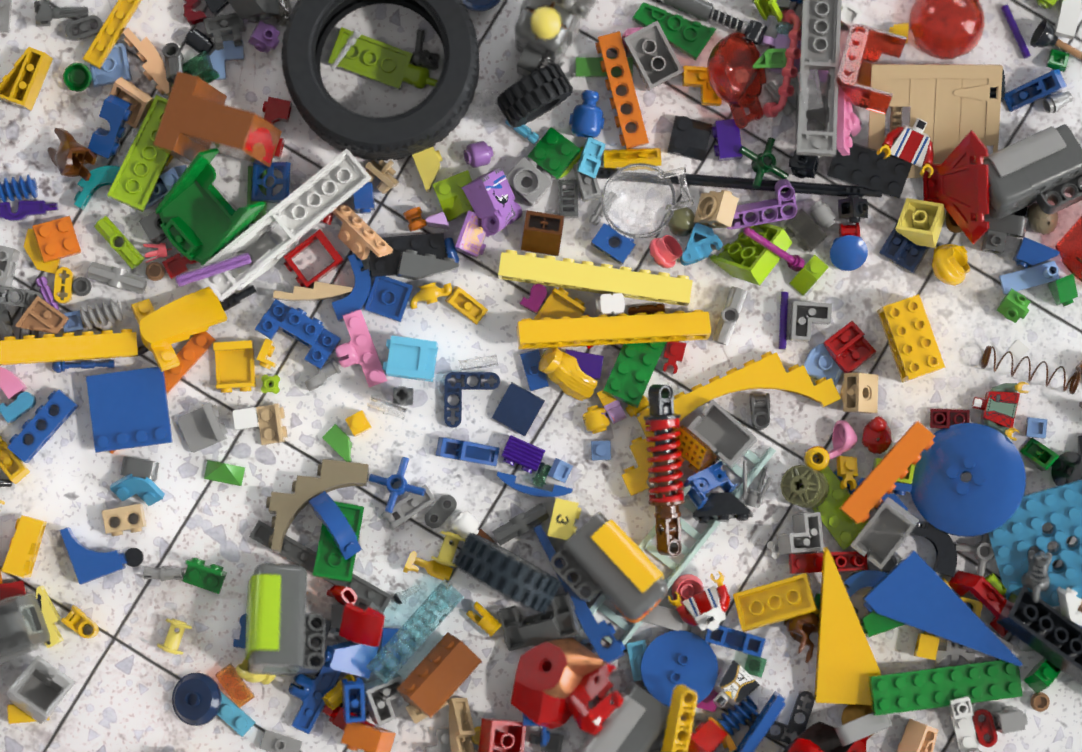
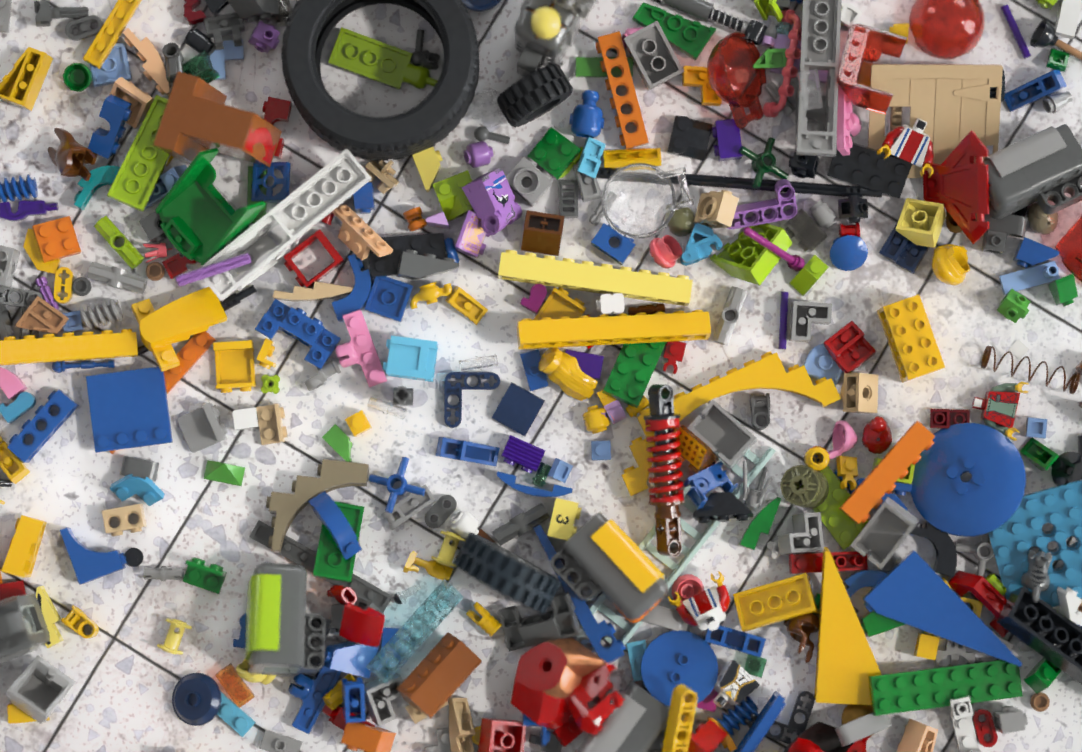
light grey piece [331,30,361,70] -> none
medium azure axle [505,119,539,144] -> none
none -> dark grey bar [474,126,510,144]
none -> red plate [552,716,584,747]
none -> green slope [739,497,782,550]

